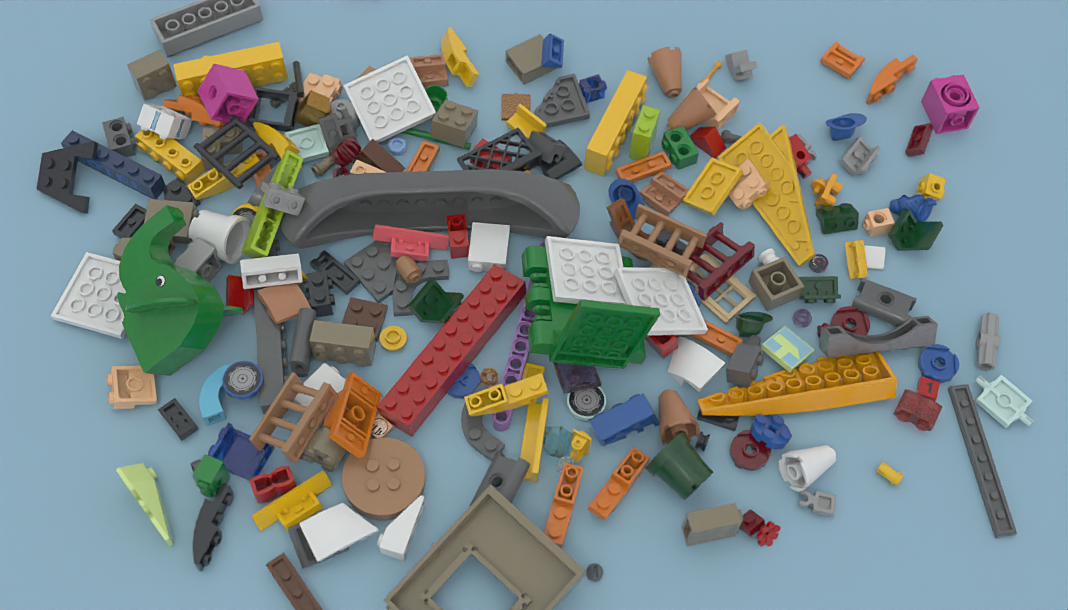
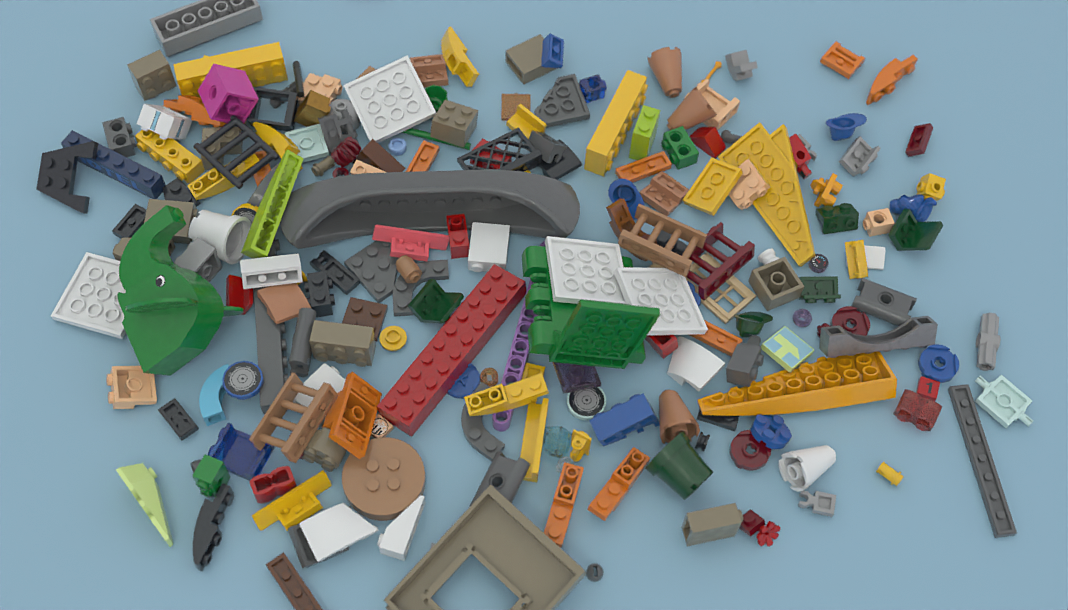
light grey bracket [261,181,305,216] -> none
dark pink brick [921,74,980,134] -> none

